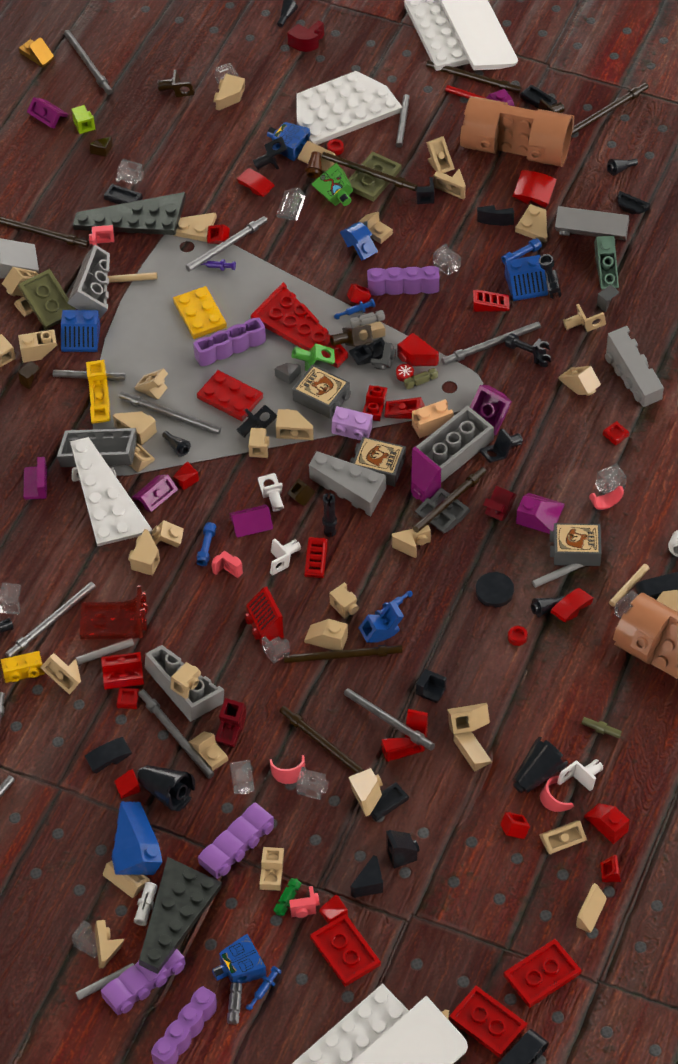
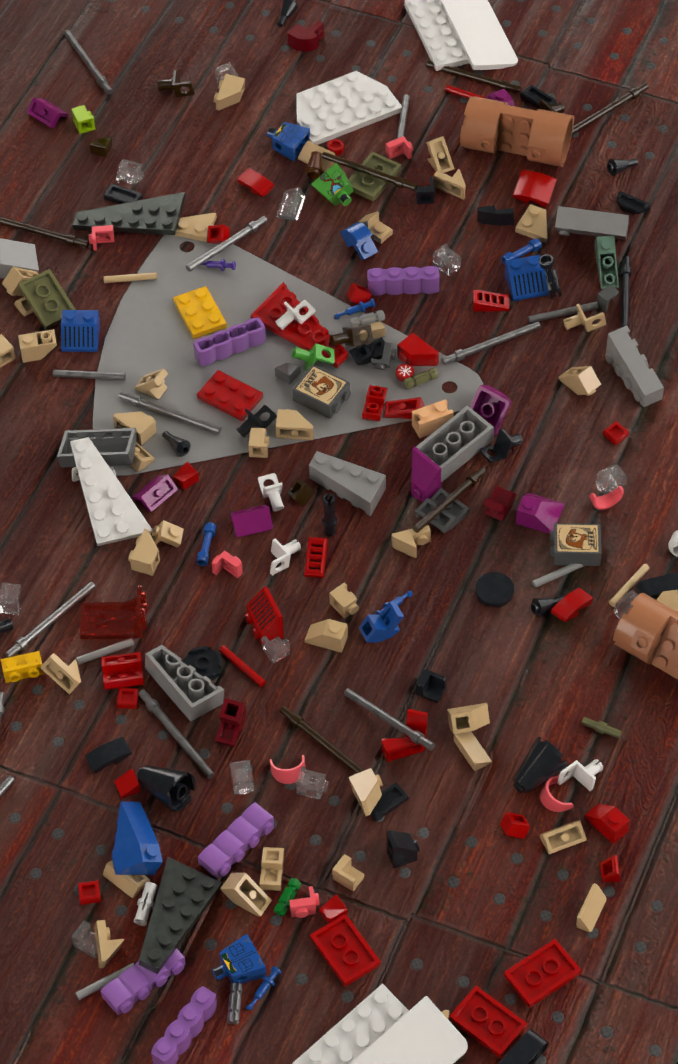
dark brown slope [18,361,40,389] -> none
slope [19,37,55,67] -> none
magenta panel [24,457,47,500] -> none
light grey wedge [67,245,110,318] -> none
yellow slope [86,360,110,424] -> none
tan brick [170,662,201,699] -> none
tan slope [189,731,228,771] -> none
black bracket [253,137,287,170] -> none
dark brown bar [284,644,403,663] -> none
lavender brick [332,406,373,440] -> none
brick [350,437,406,487] -> none
black slope [350,855,383,898] -> none
black bar [505,333,551,367] -> none
red tile [508,626,528,646] -> none
none -> red tile [78,880,101,905]
none -> black tile [183,646,223,681]
none -> red bar [219,645,266,687]
none -> tan slope [220,873,272,917]
none -> white bracket [275,300,316,330]
none -> tan panel [332,854,364,892]
none -> coral bracket [386,136,413,159]
none -> flat silver bar [528,302,599,324]
none -> black bar [621,256,632,328]

